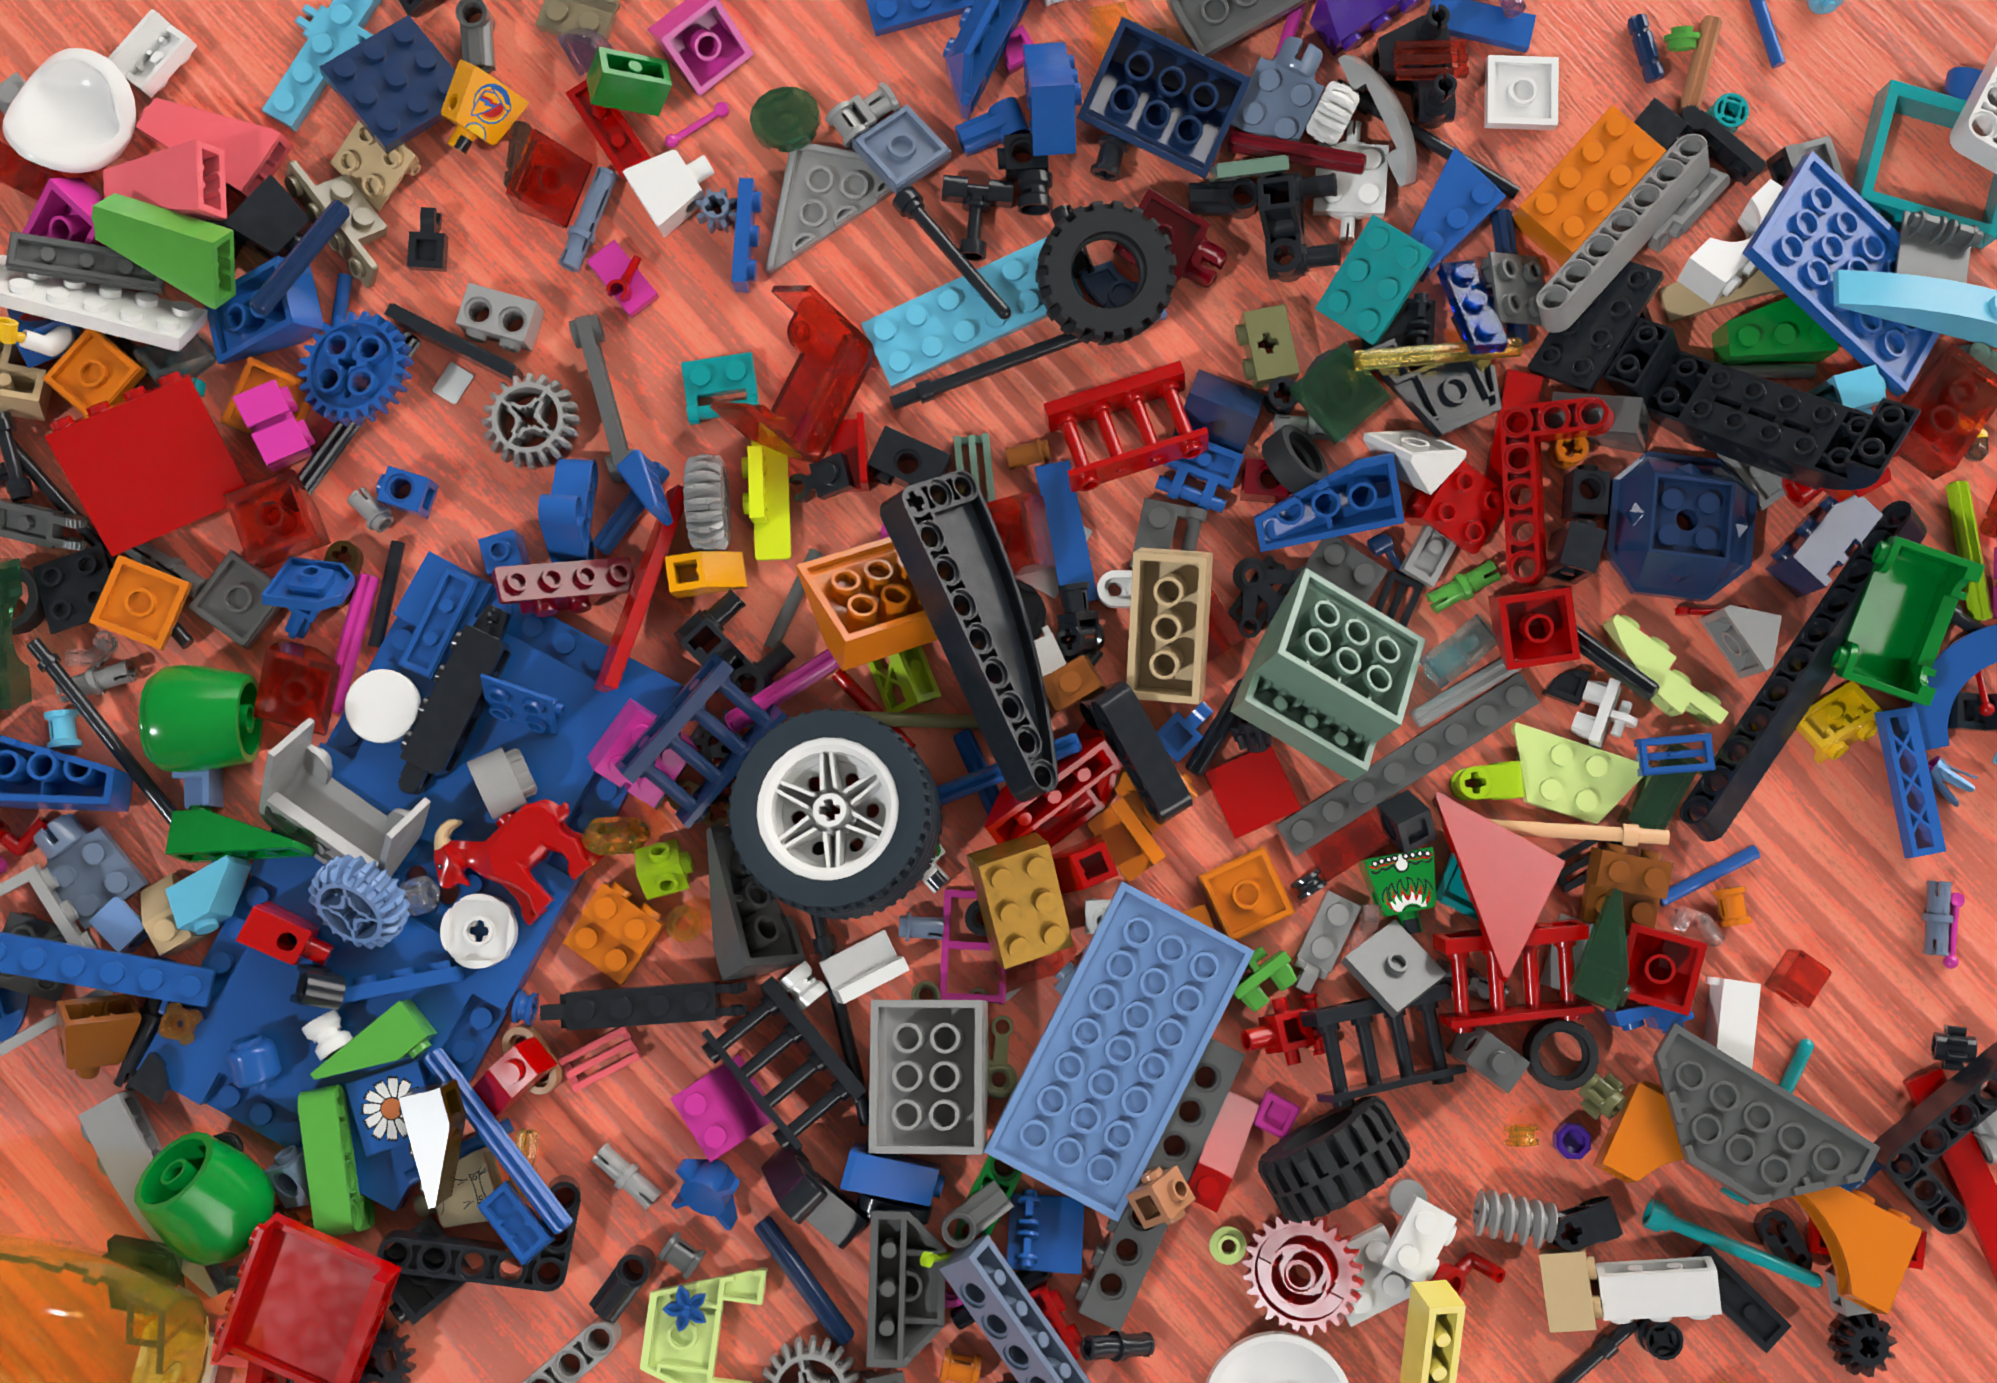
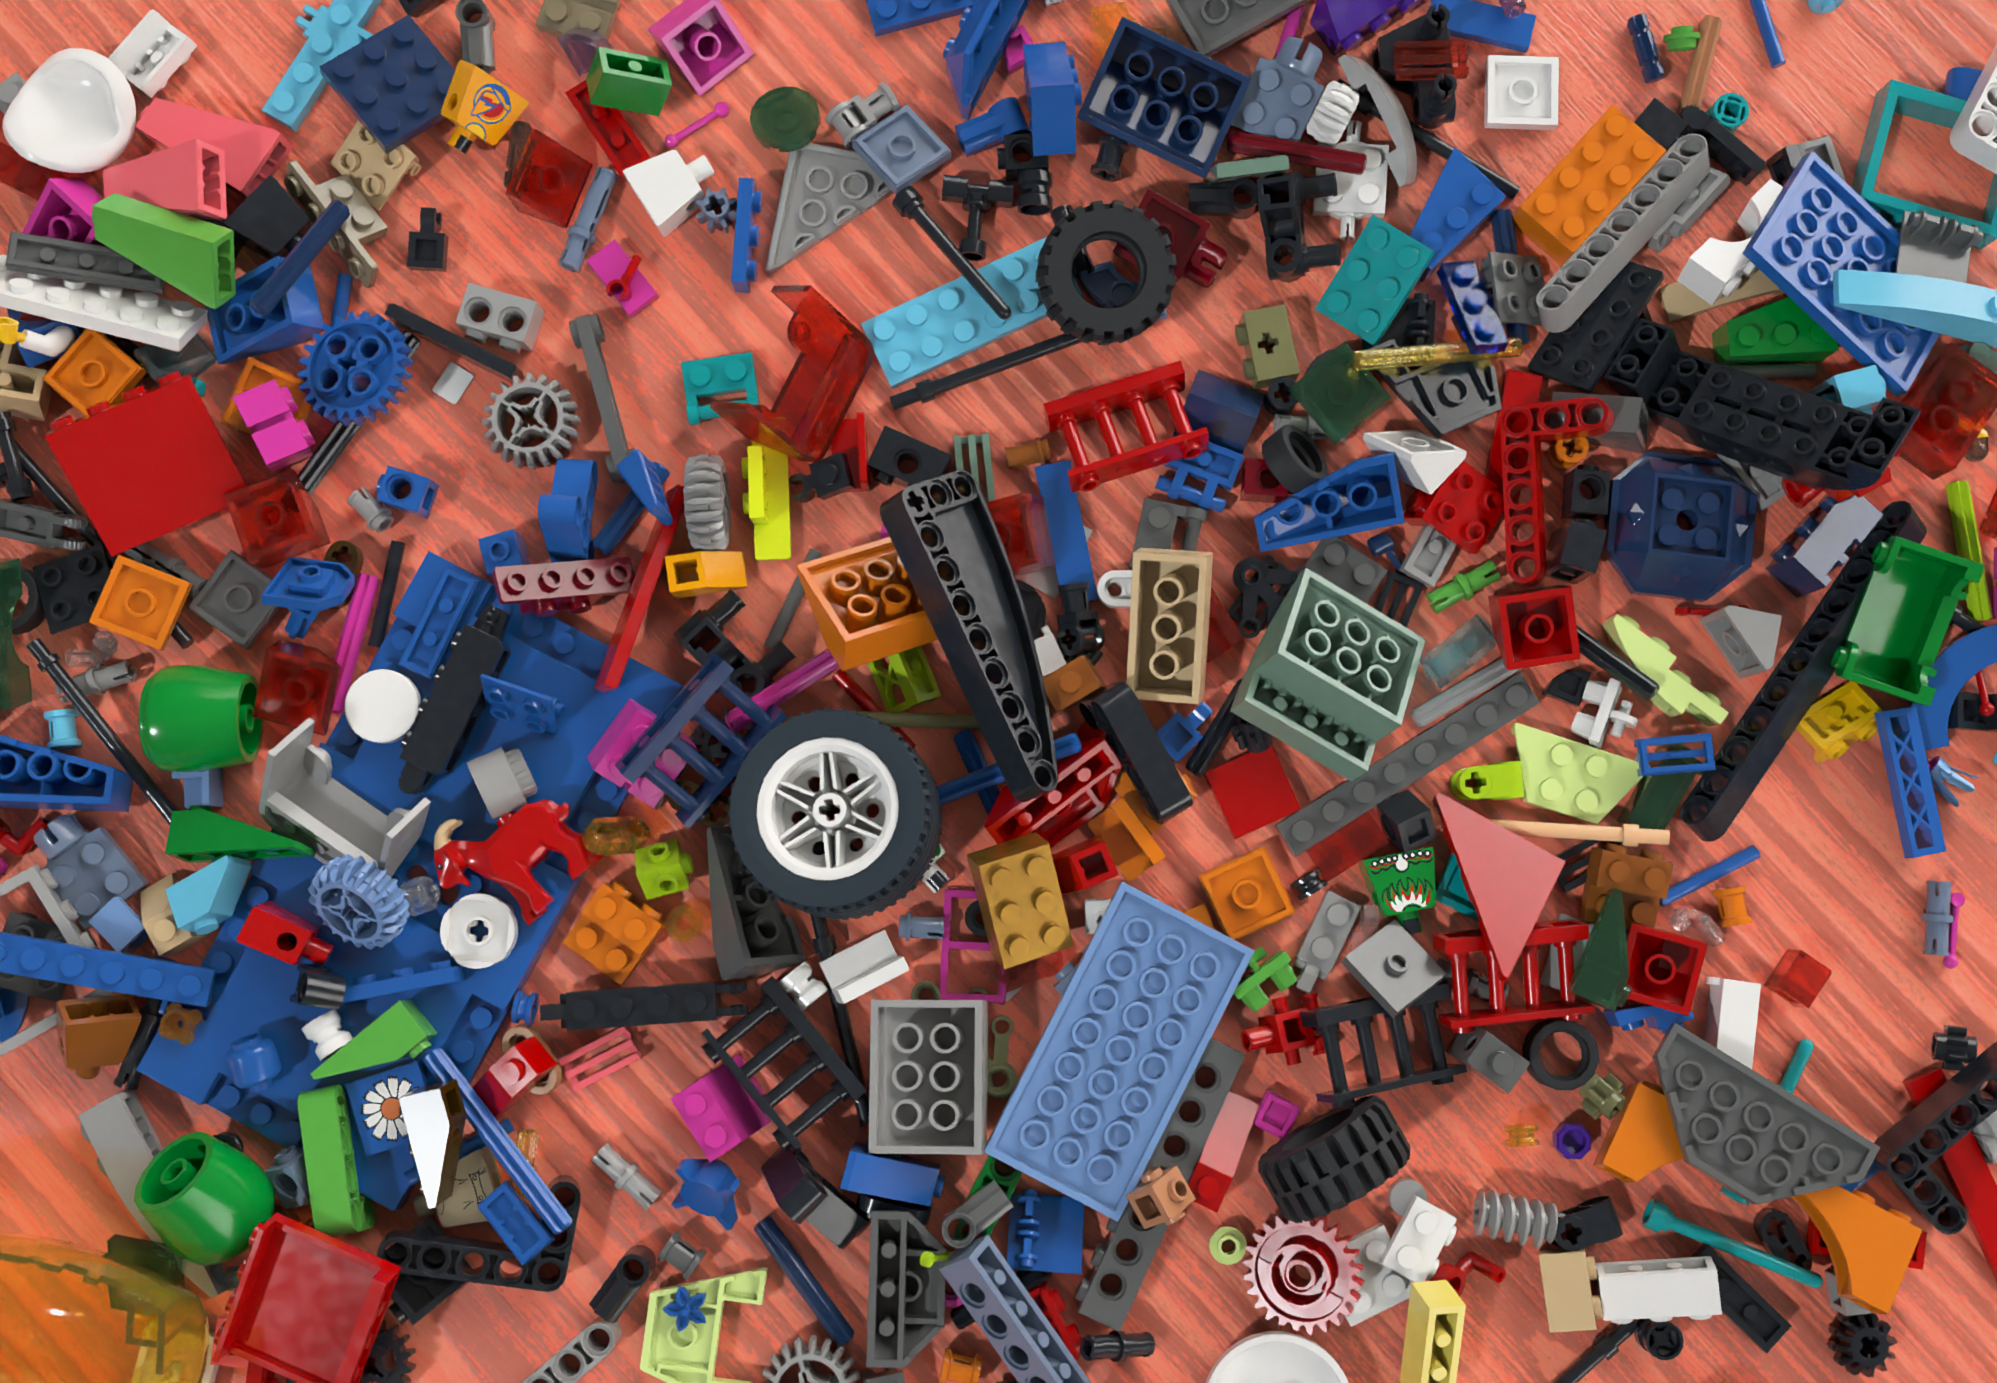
black tile [129,1052,171,1104] -> none

